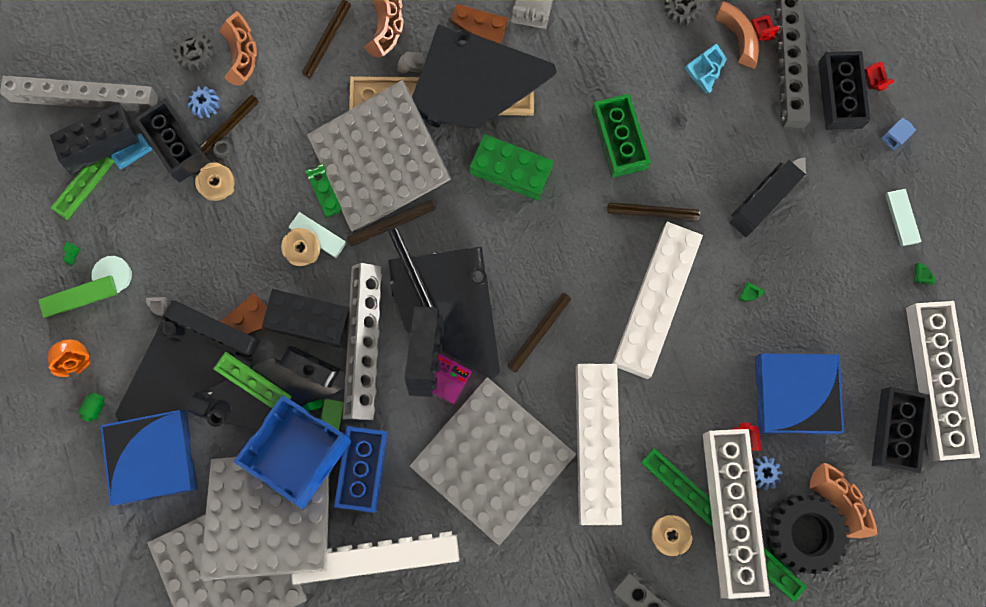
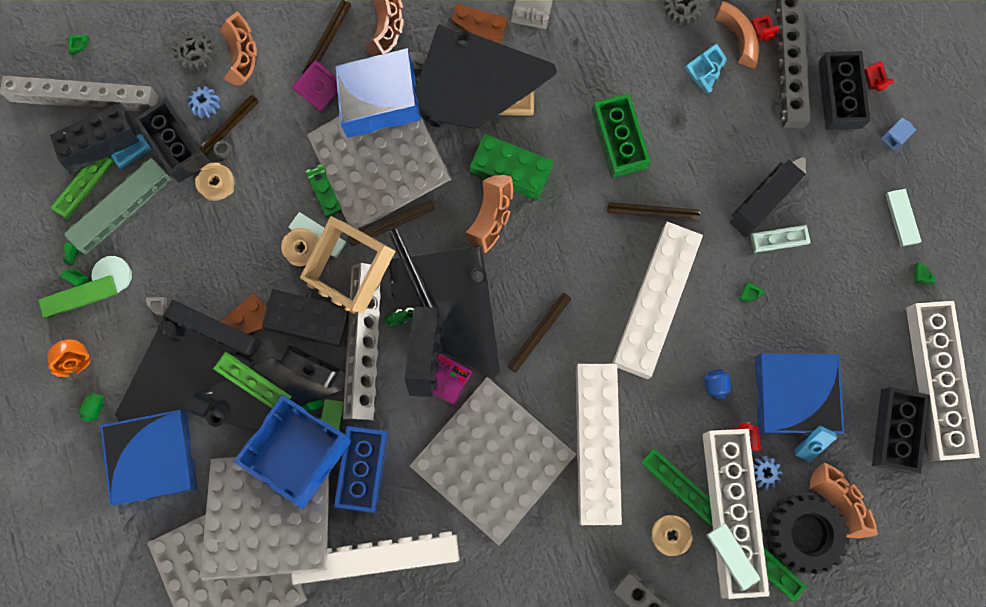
none -> green tile [60,269,90,286]
none -> sand green brick [64,158,172,255]
none -> green tile [68,34,89,55]
none -> magenta plate [292,60,338,113]
none -> tan window [300,216,395,314]
none -> tile [335,48,421,138]
none -> green pin [385,307,414,327]
none -> nougat brick [465,175,513,254]
none -> blue head [704,369,732,399]
none -> light aqua tile [707,524,760,590]
none -> light aqua tile [750,225,811,253]
none -> dark azure plate [794,426,837,462]

